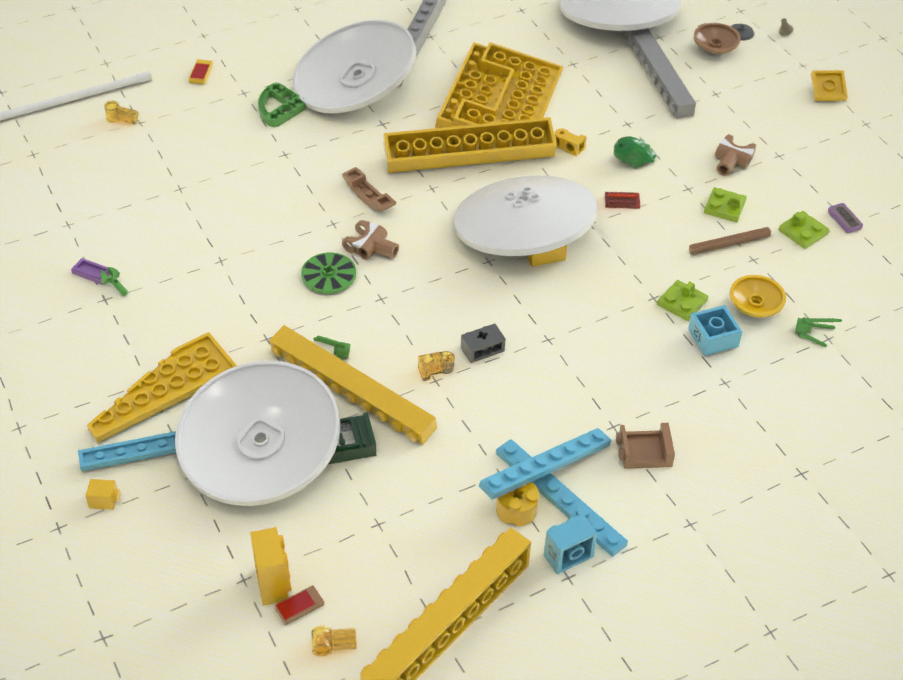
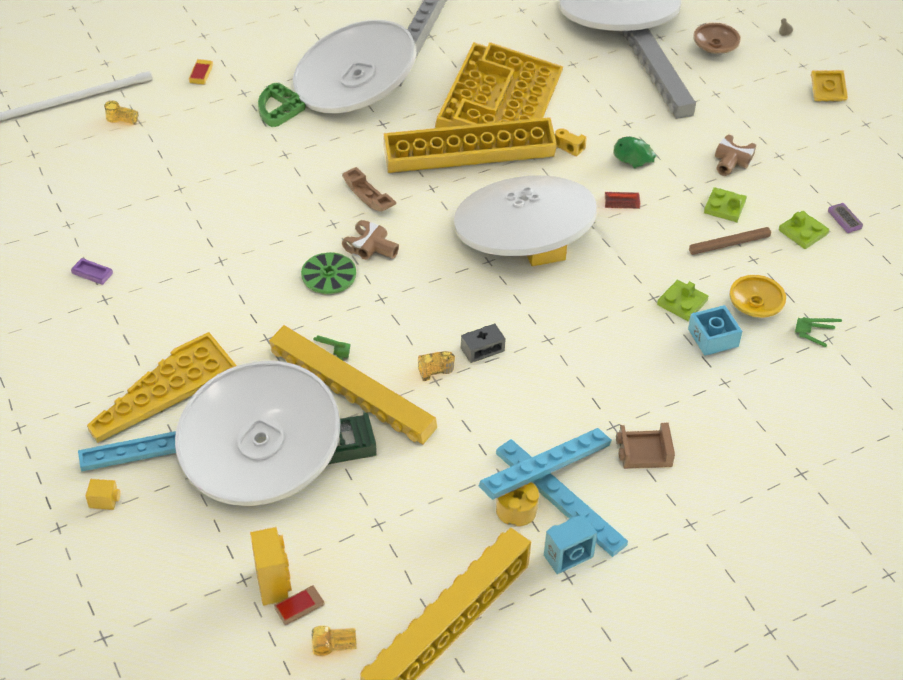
bright green bar [101,267,128,296] -> none
dark grey piece [731,23,755,41] -> none

